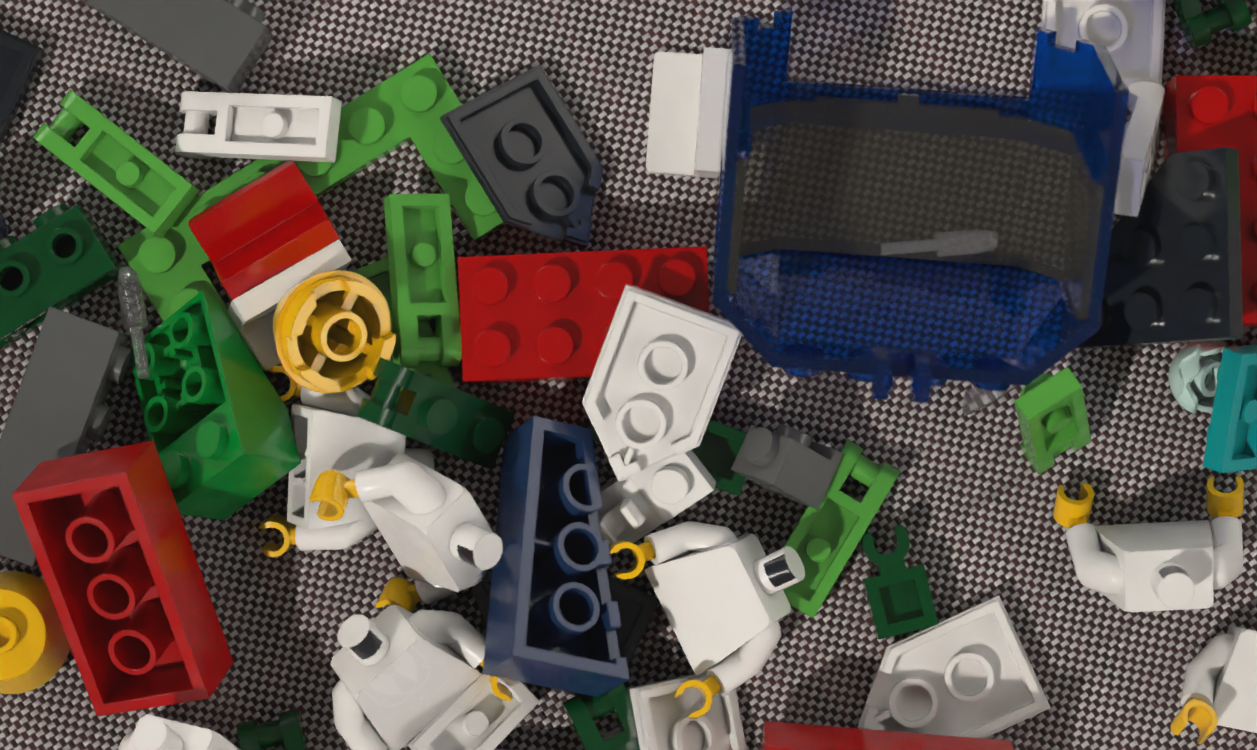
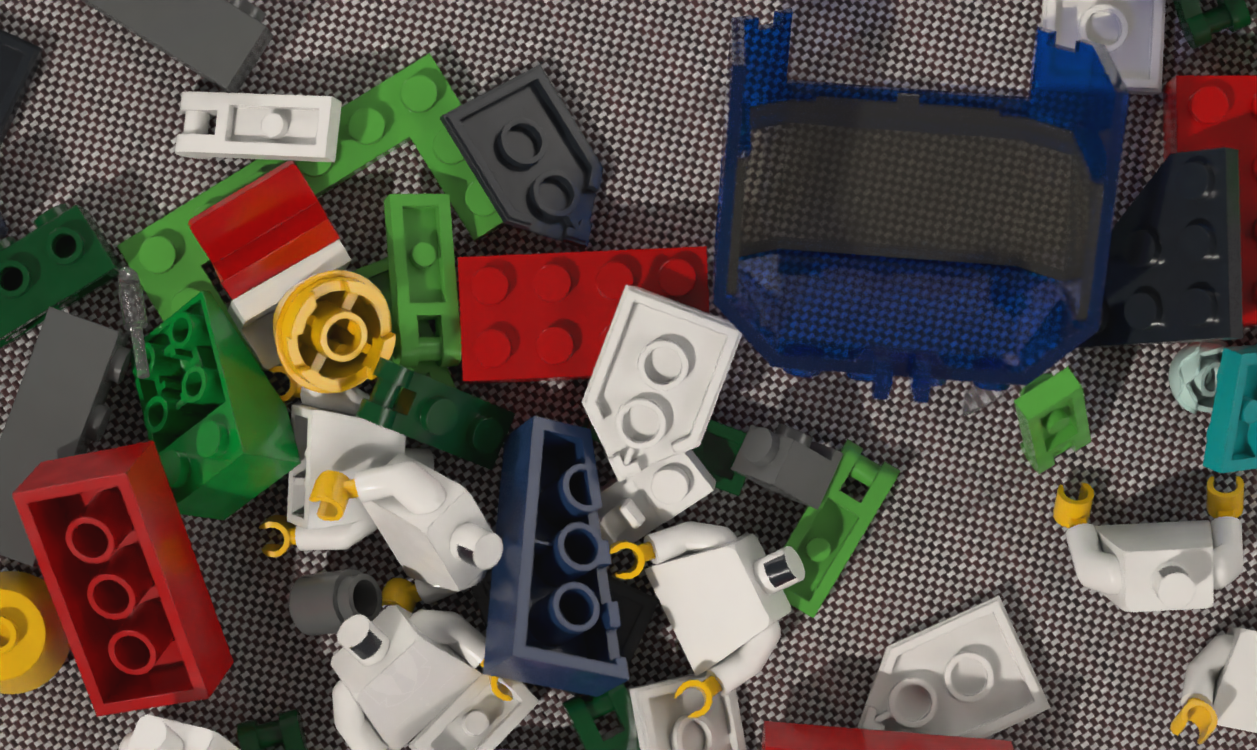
bright green plate [33,89,200,239] -> none
white panel [646,47,729,178] -> none
dark green plate [861,525,939,639] -> none
clear piece [881,230,999,257] -> none
white plate [1104,81,1165,217] -> none
none -> dark grey brick [289,569,382,636]

